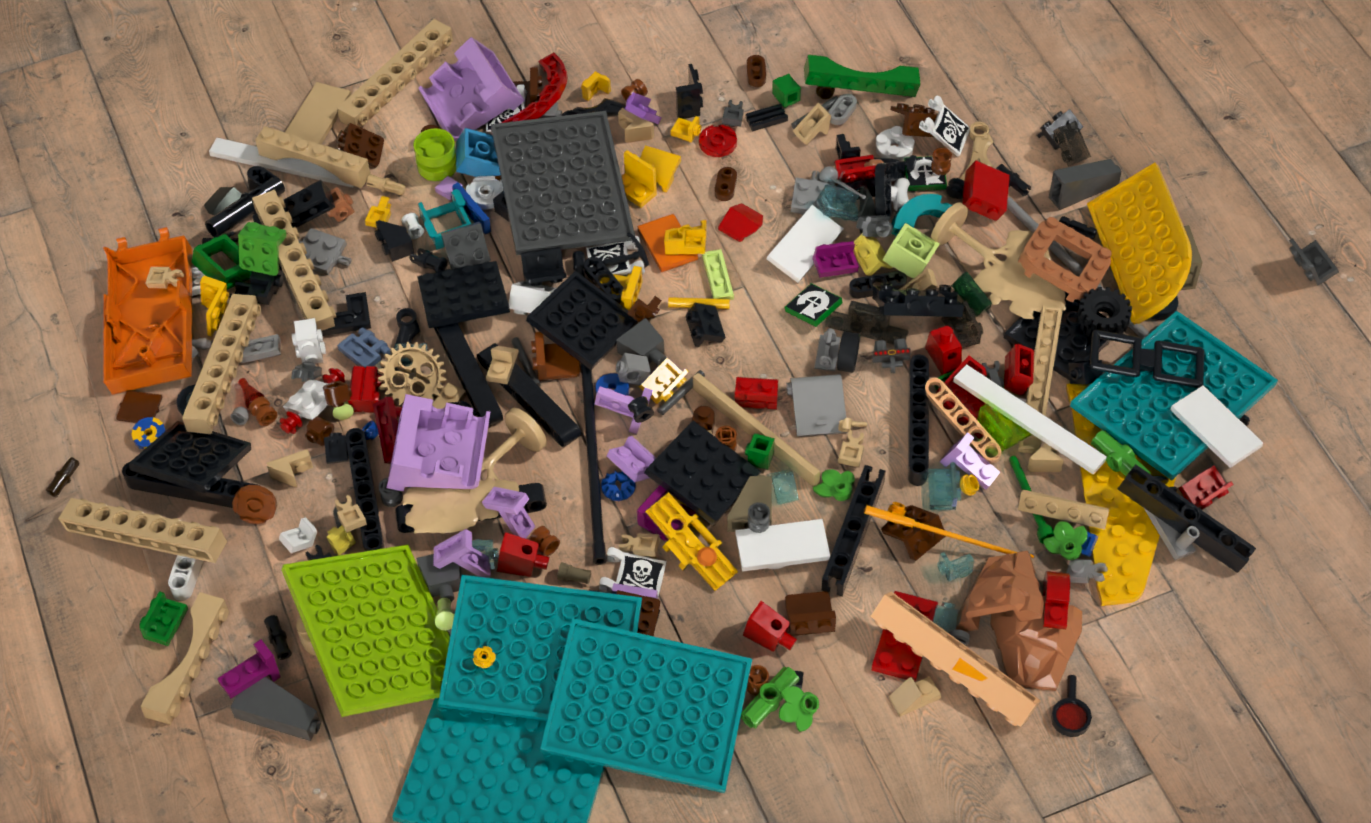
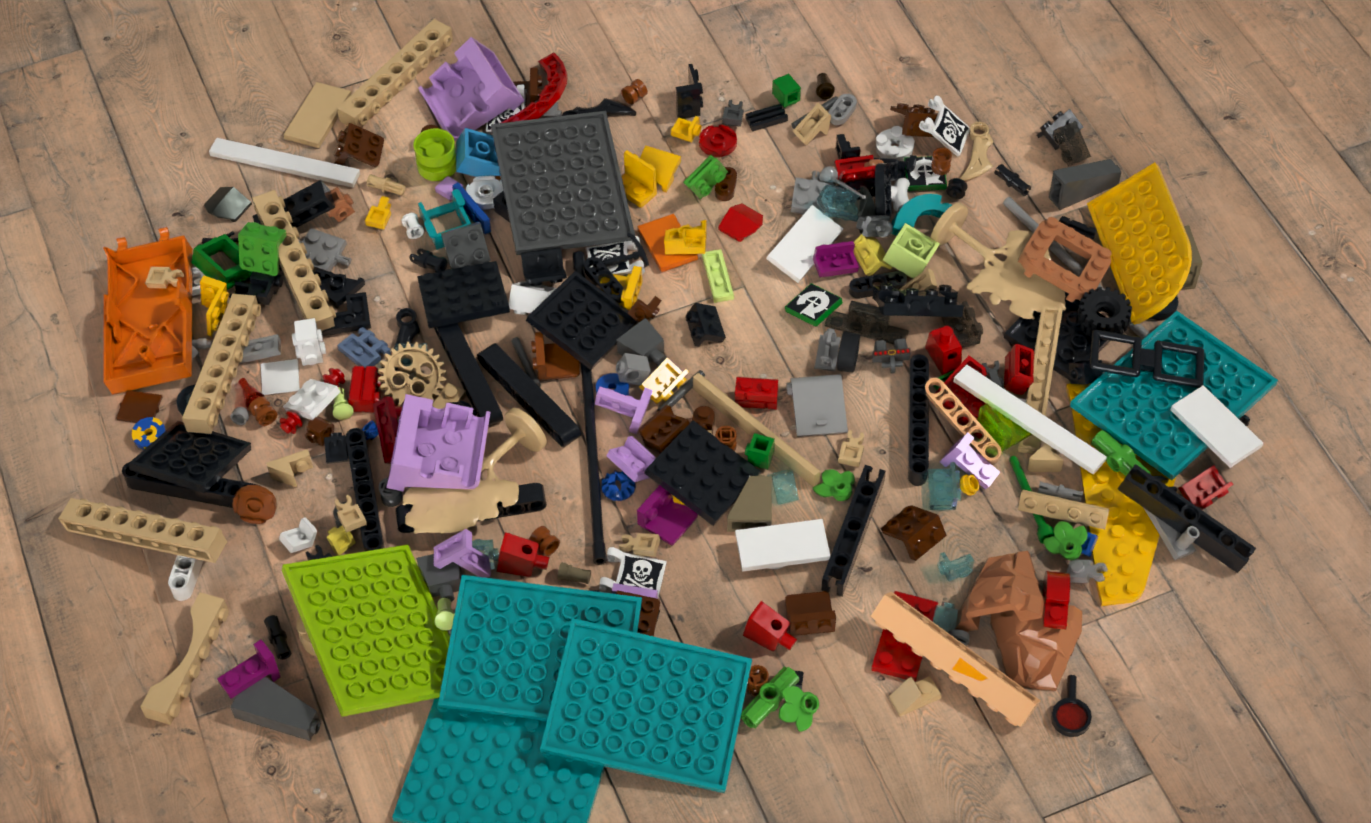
dark brown axle [46,457,80,497] -> none
green bracket [139,591,188,646] -> none
black piece [205,166,285,238] -> none
tan arch [255,126,370,188] -> none
dark grey plate [291,362,322,382] -> none
reddish brown plate [323,380,352,407] -> none
black slope [374,220,414,262] -> none
yellow plate [473,646,496,668] -> none
lavender bracket [482,487,535,539] -> none
tan slope [486,346,519,384] -> none
yellow bracket [581,71,611,101] -> none
tan slope [618,108,654,143] -> none
medium lavender bracket [625,92,662,125] -> none
black wheel [628,396,654,423] -> none
yellow piece [645,492,738,591] -> none
yellow piece [668,297,730,309] -> none
reddish brown plate [747,55,766,87] -> none
dark grey wheel [748,502,770,533] -> none
green arch [804,55,921,97] -> none
tan hand [838,418,867,432] -> none
light orange piece [864,502,1034,558] -> none
clear green bracket [951,271,992,317] -> none
red brick [962,160,1010,221] -> none
dark grey bracket [1289,238,1339,285] -> none
none -> white sticker [261,359,300,395]
none -> black wing [300,269,365,308]
none -> reddish brown bracket [639,405,690,452]
none -> bright green bracket [683,155,728,200]
none -> light grey pin [1038,481,1083,502]

